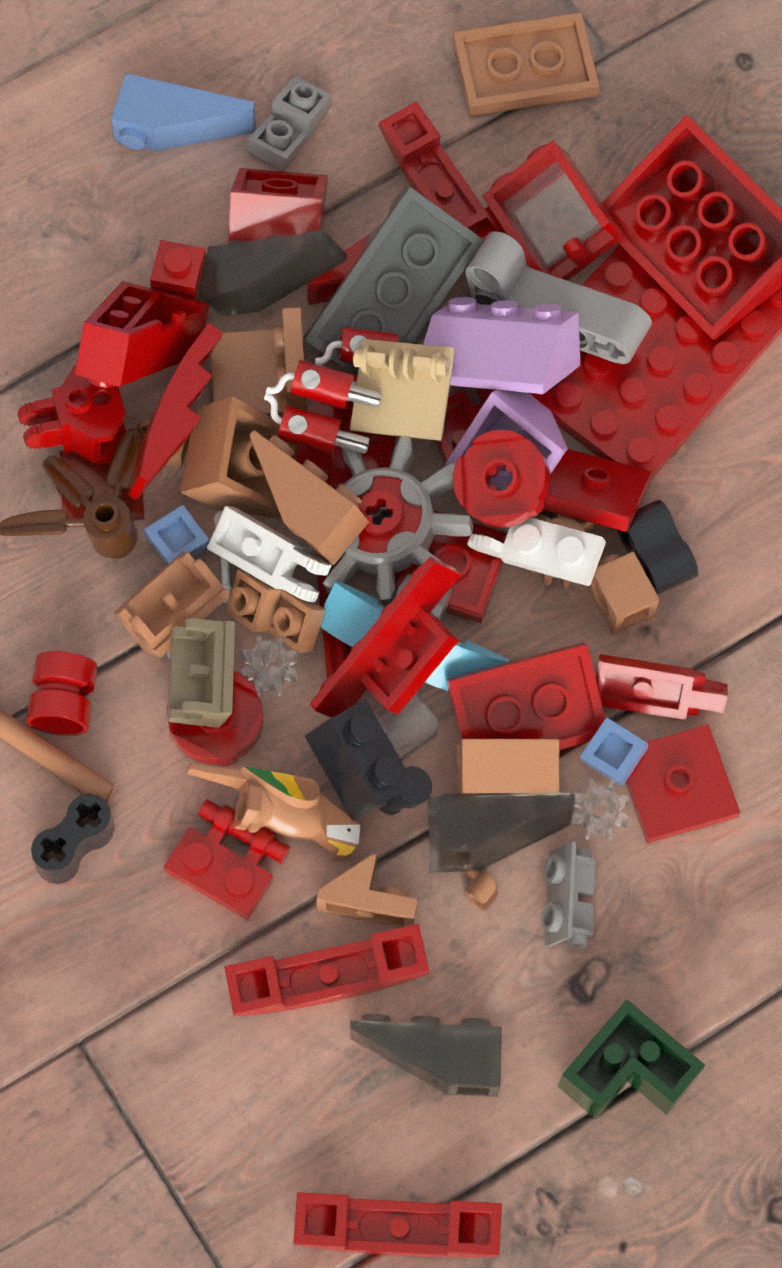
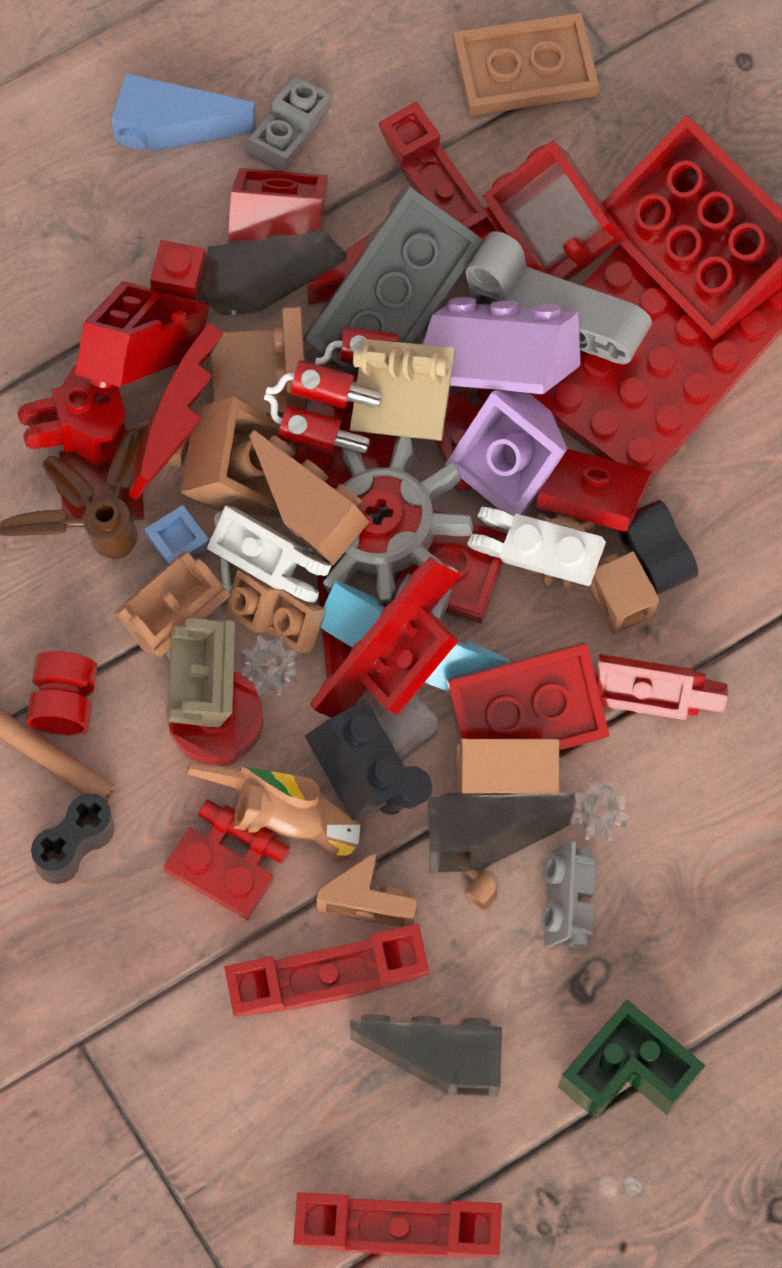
red plate [453,430,550,528] -> none
medium blue plate [580,717,649,787] -> none
red plate [626,724,740,844] -> none

